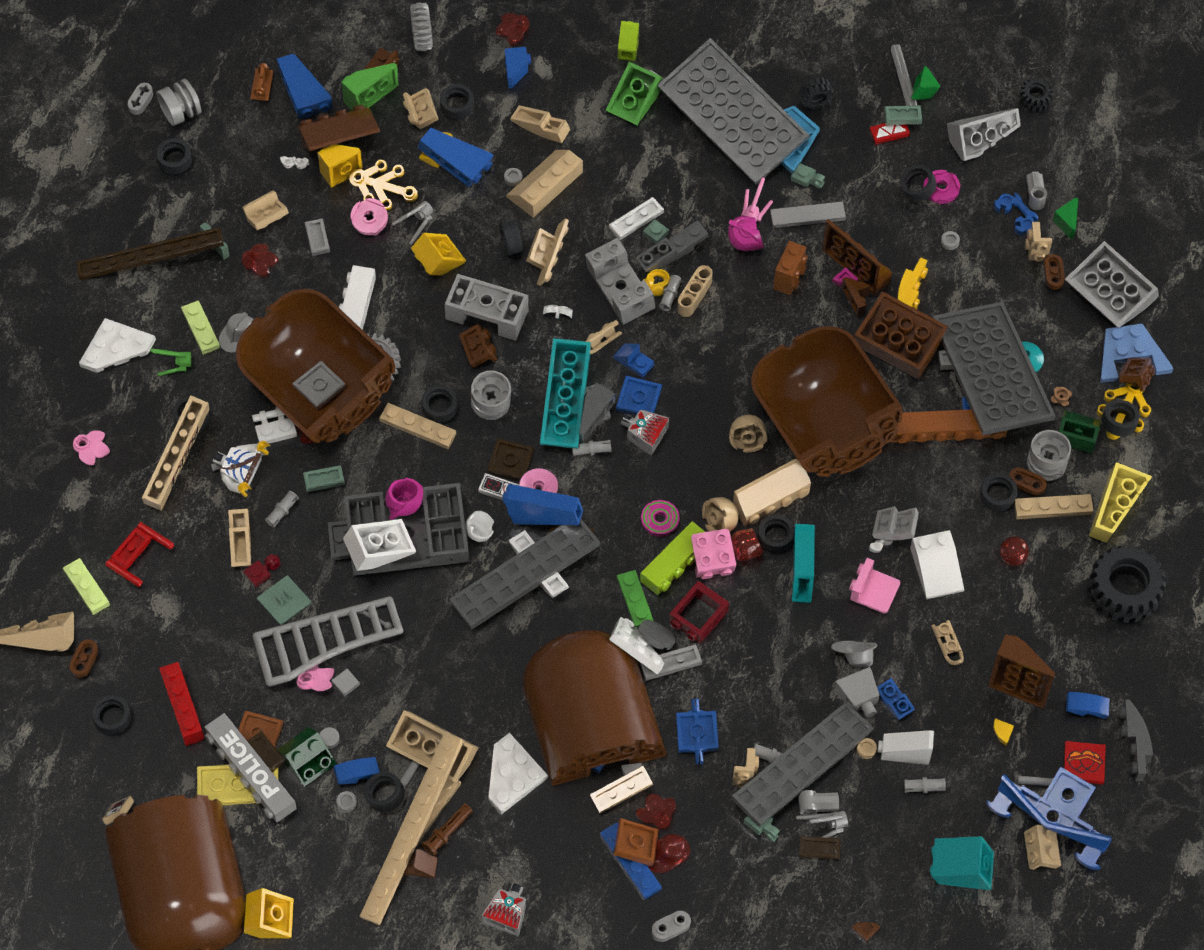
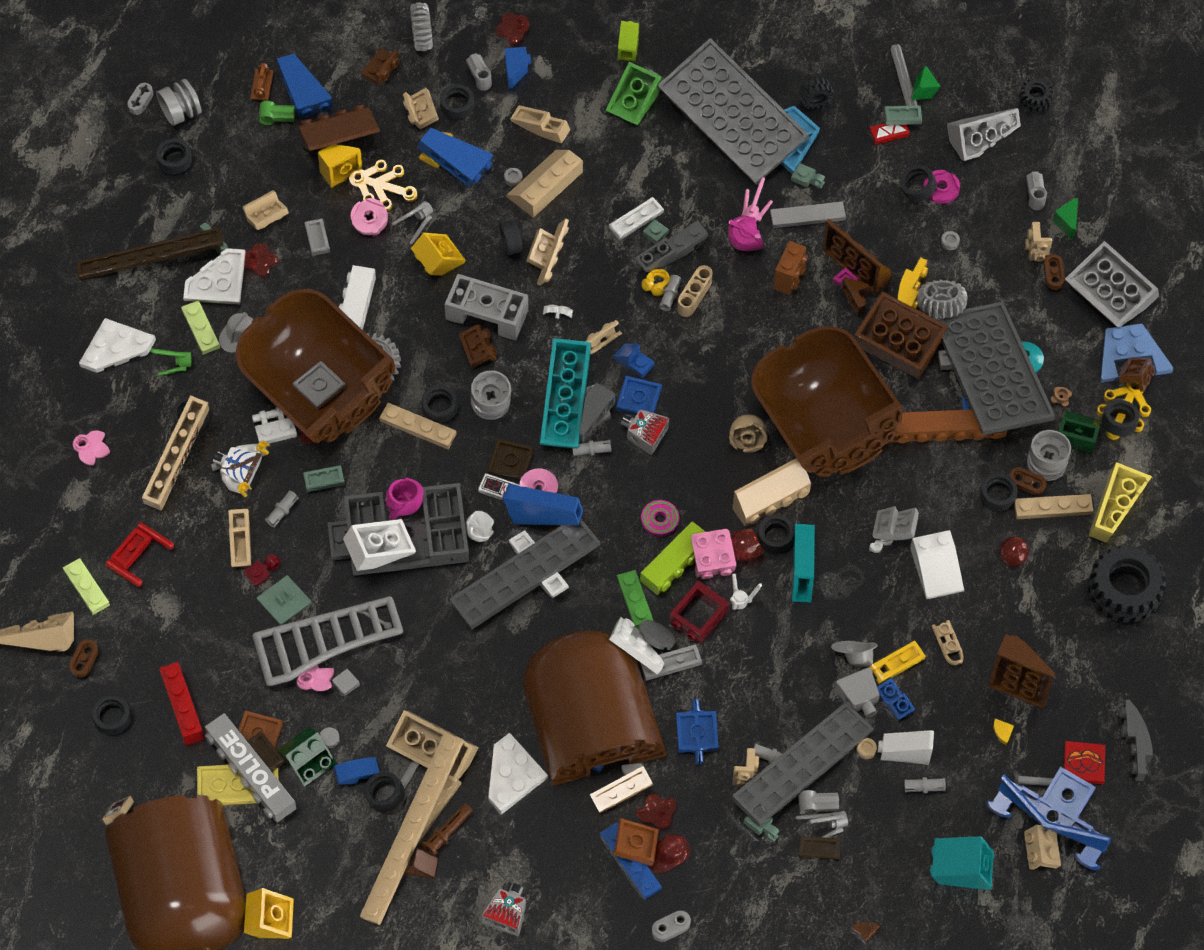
white piece [280,156,309,170] -> none
light grey tile [336,791,357,813] -> none
bright green slope [342,63,399,110] -> none
light grey plate [585,238,655,325] -> none
tan cylinder [702,497,739,532] -> none
bright pink bracket [849,558,900,613] -> none
blue helmet [994,193,1038,236] -> none
blue slope [1066,692,1109,719] -> none
none -> white plate [183,248,246,305]
none -> bright green piece [259,101,295,125]
none -> light grey piece [466,53,492,91]
none -> white plant [730,574,762,610]
none -> yellow plate [870,641,926,685]
none -> light grey gear [917,279,967,319]

